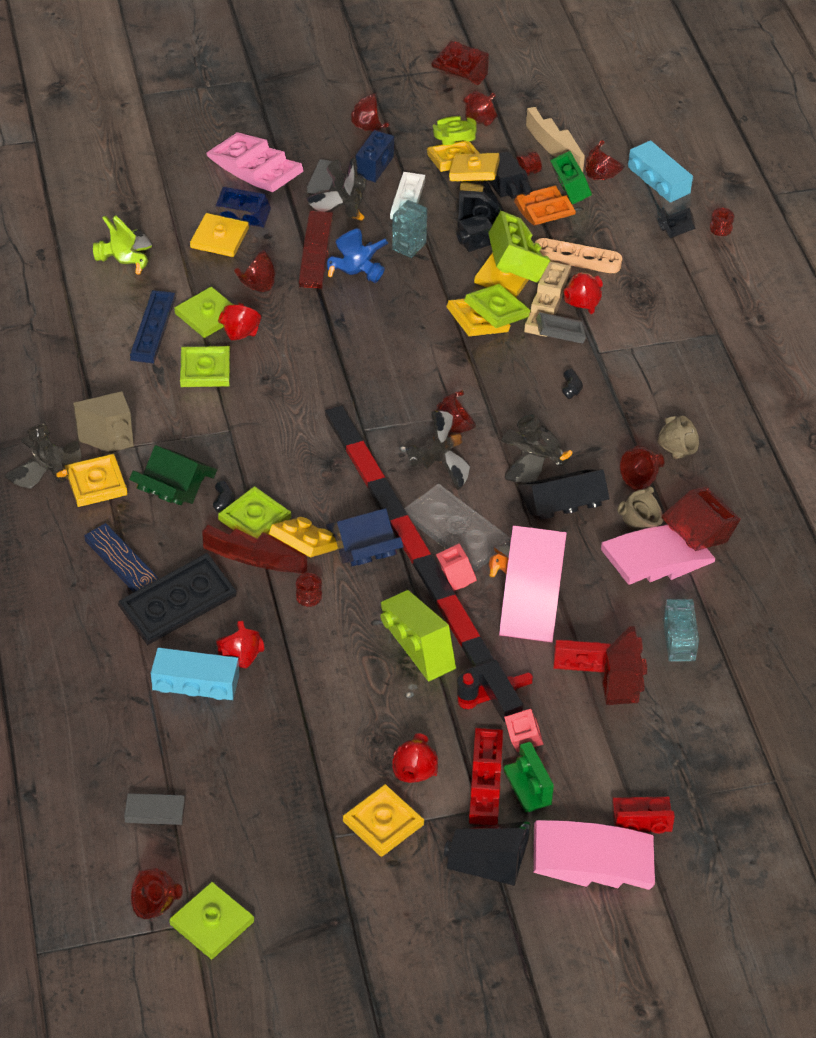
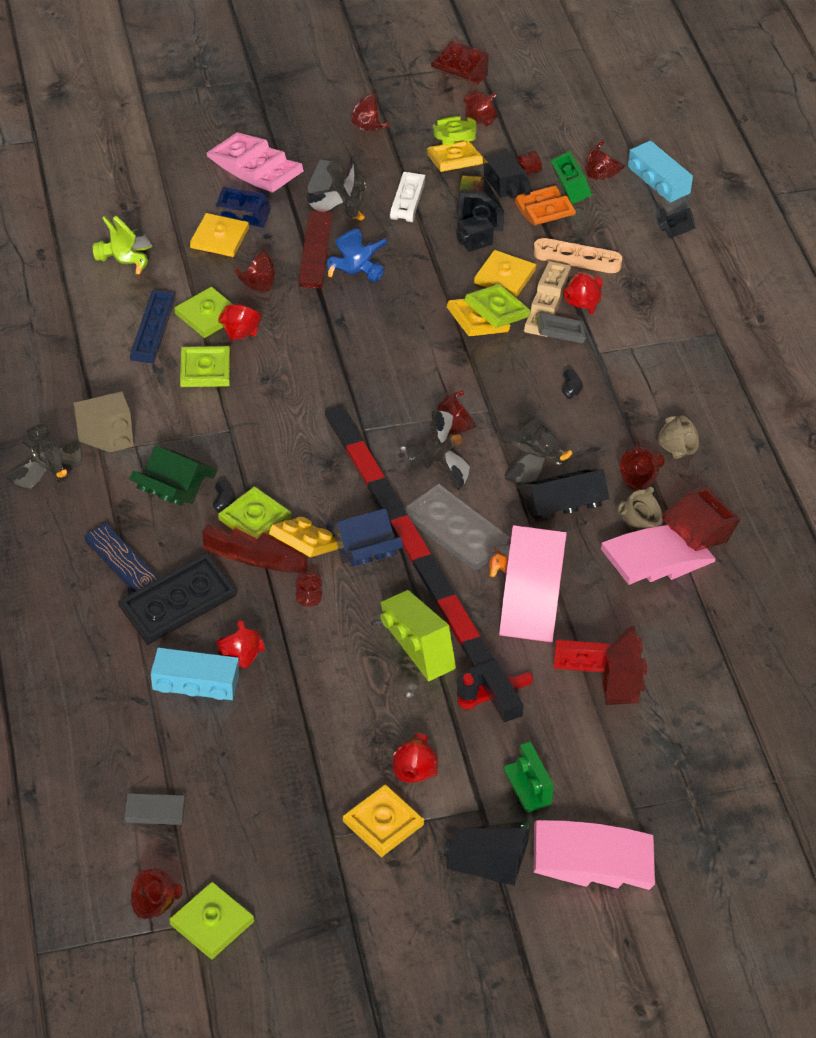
yellow plate [65,454,128,507] -> none
dark blue brick [355,130,394,182] -> none
clear light blue brick [392,200,427,258] -> none
coral brick [436,543,477,591] -> none
yellow plate [449,153,500,181] -> none
red slope [469,728,503,825] -> none
lime wedge [488,211,551,283] -> none
coral brick [504,709,544,753] -> none
tan slope [526,107,585,172] -> none
red bracket [612,797,675,833] -> none
clear light blue brick [663,599,699,661] -> none
clear red wheel [710,208,735,236] -> none

